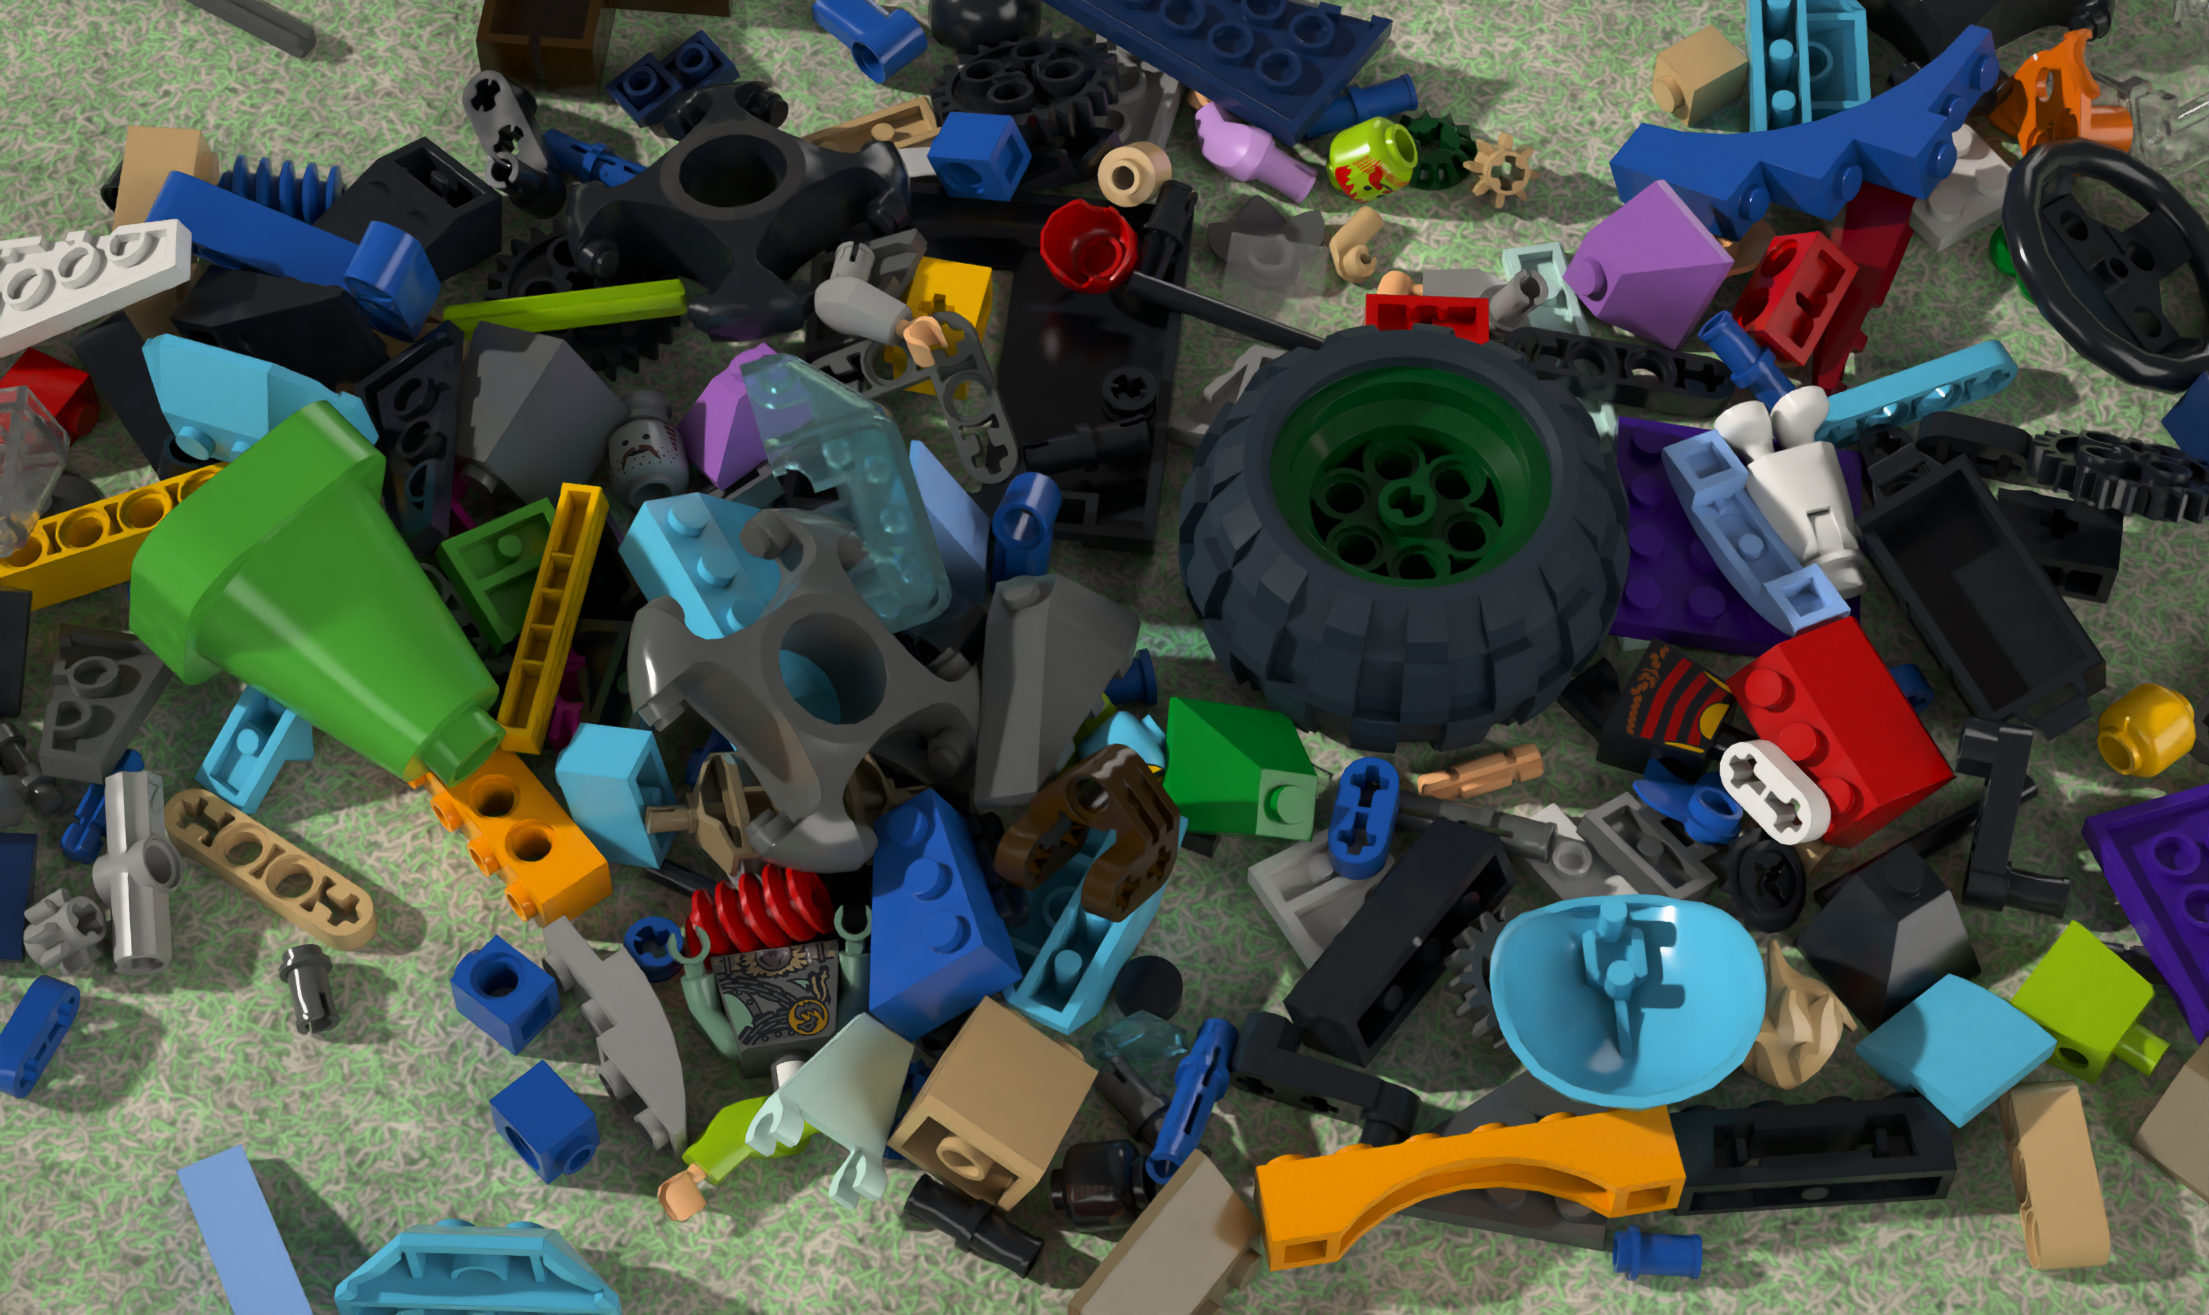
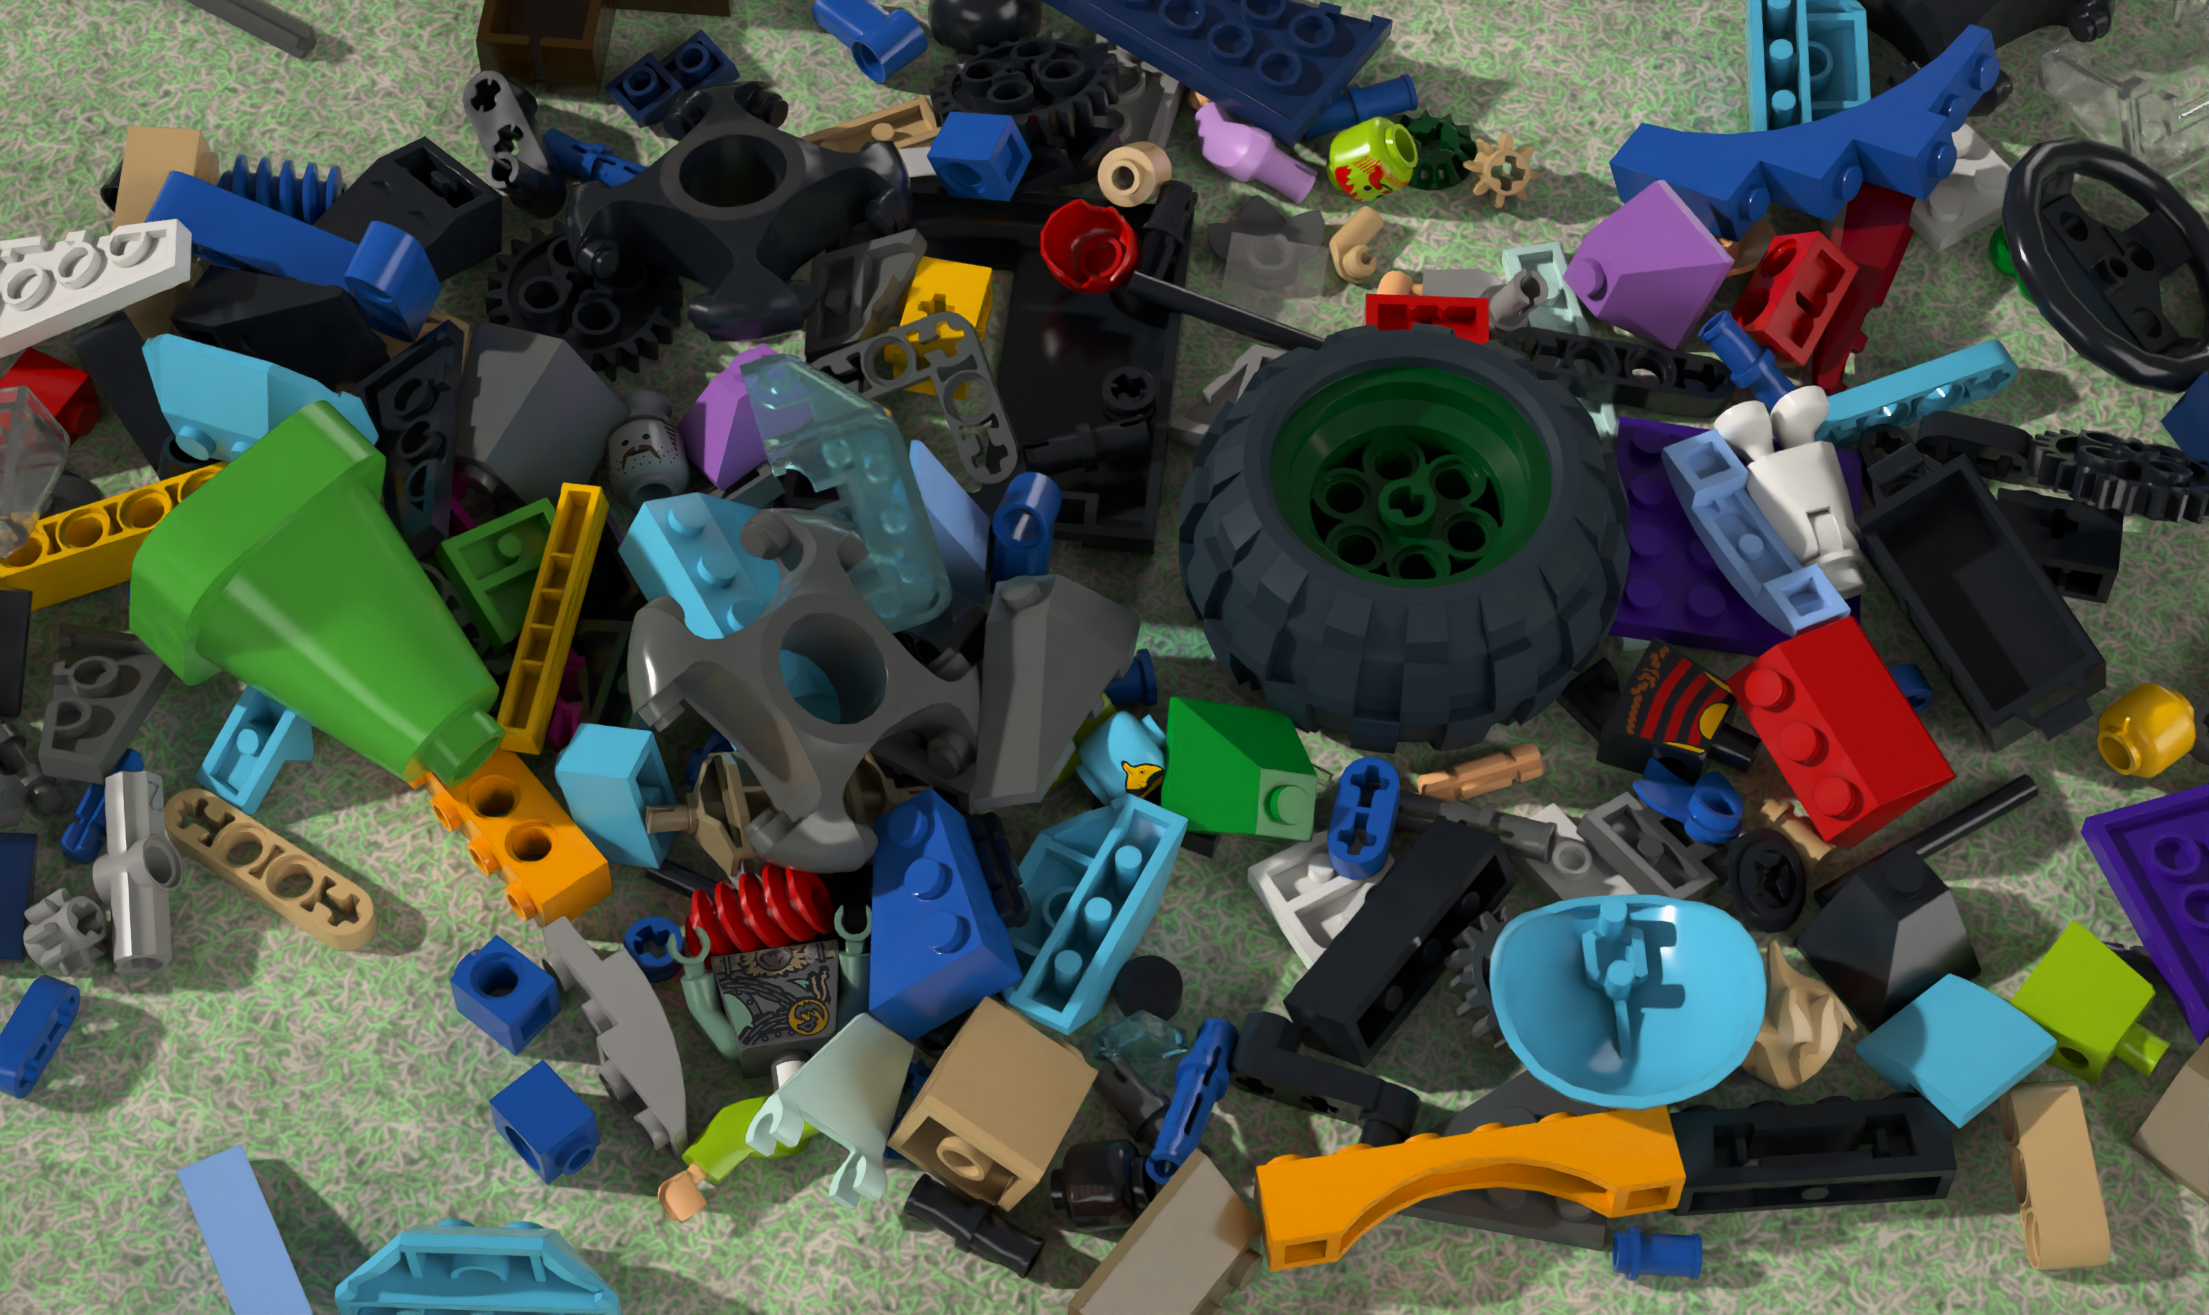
dark grey pin [278,944,340,1035] -> none
lime axle [443,279,687,341] -> none
light grey arm [814,241,949,367] -> none
dark brown piece [994,743,1180,923] -> none
tan brick [1651,24,1749,127] -> none
white beam [1720,739,1831,845] -> none
black beam [1954,715,2070,919] -> none
orange piece [1986,28,2133,177] -> none

